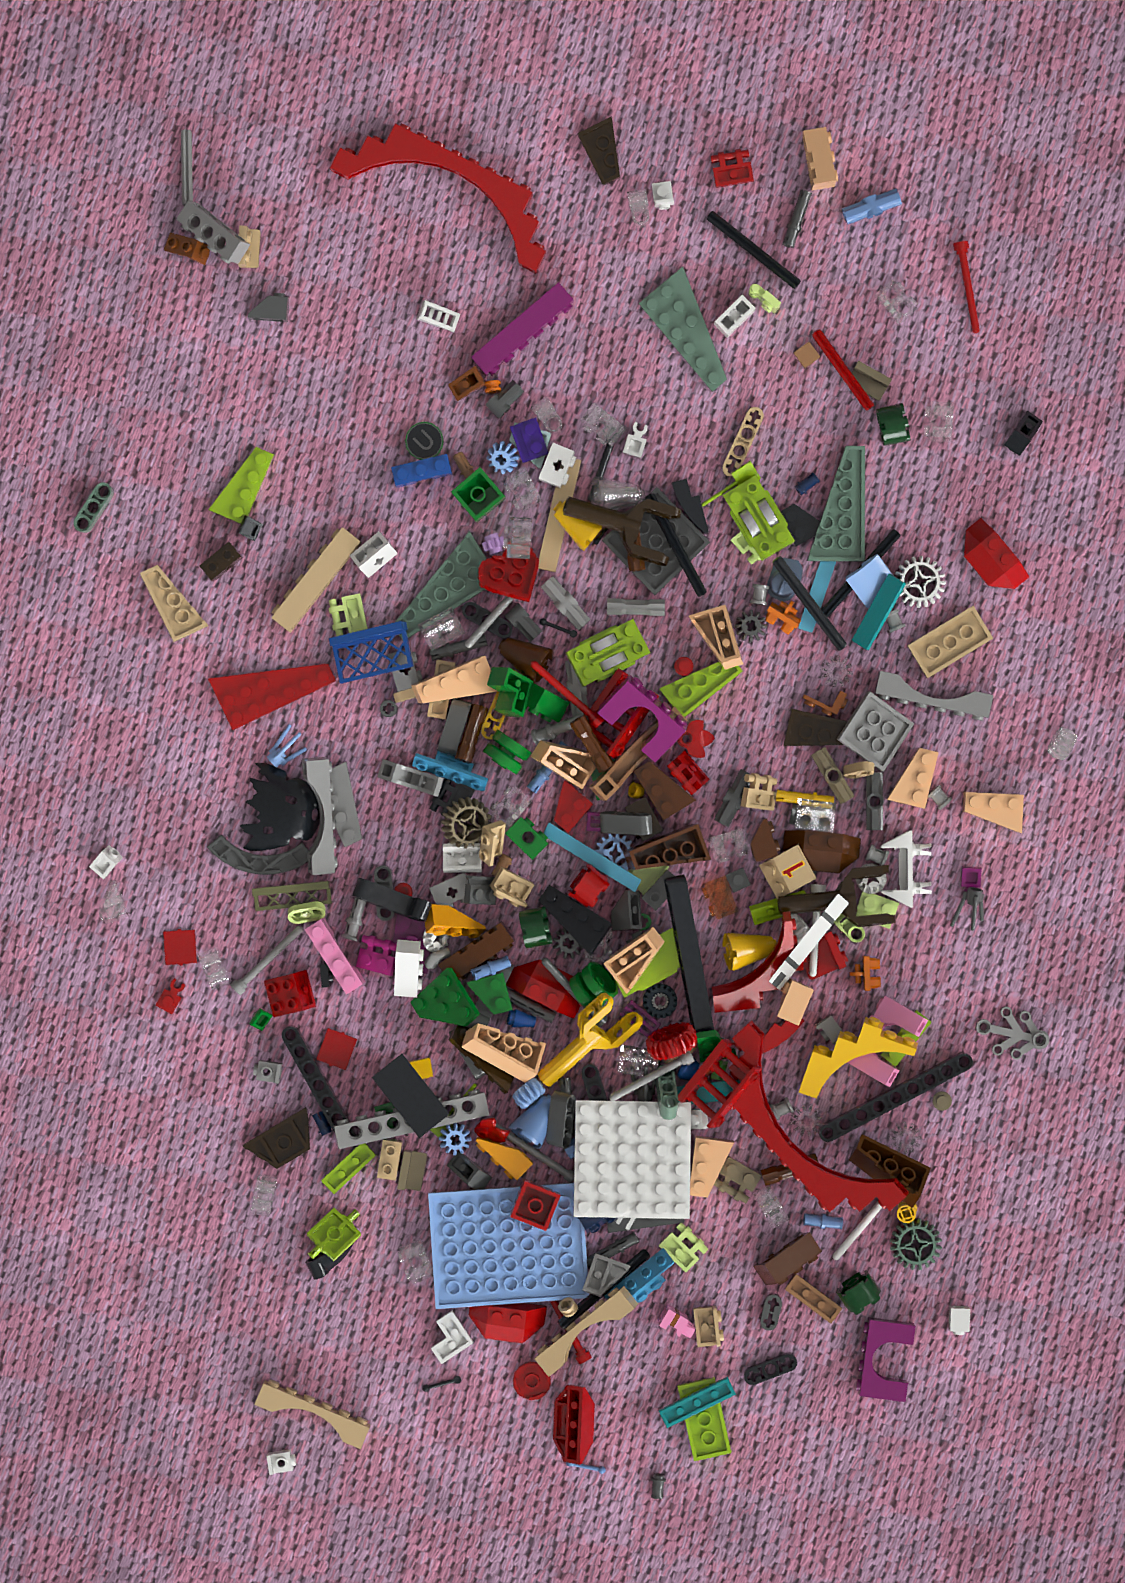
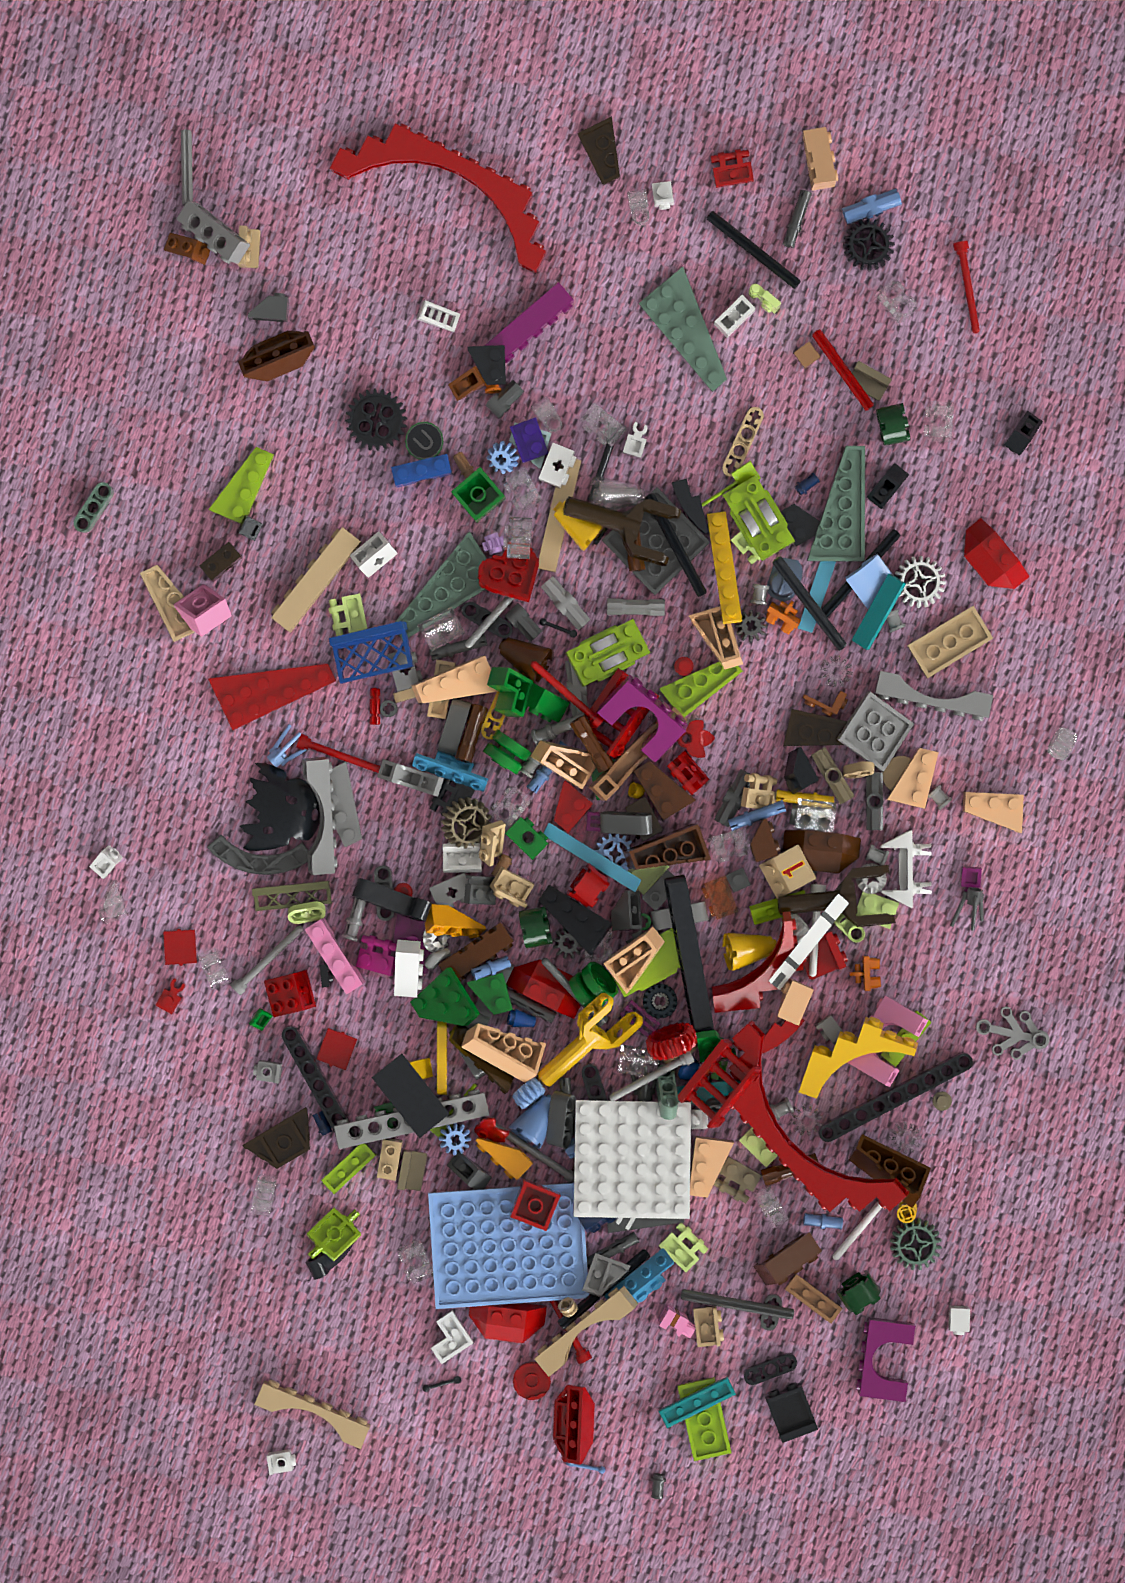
none -> bright pink slope [174,584,232,637]
none -> reddish brown wedge [238,331,315,382]
none -> red piece [296,733,381,773]
none -> black gear [345,388,408,451]
none -> red axle [370,688,380,725]
none -> yellow beam [437,1021,447,1095]
none -> black wing [468,345,506,385]
none -> light grey bush [520,755,541,779]
none -> light grey beam [651,901,709,930]
none -> dark grey axle [681,1289,794,1320]
none -> dark grey bush [705,1098,722,1113]
none -> yellow plate [707,511,742,624]
none -> medium blue pin [728,800,786,831]
none -> yellowish green plate [739,1127,778,1168]
none -> black panel [765,1382,818,1443]
none -> black slope [784,747,819,794]
none -> black gear [843,219,895,271]
none -> black slope [867,463,909,509]
none -> tan tile [883,756,911,791]

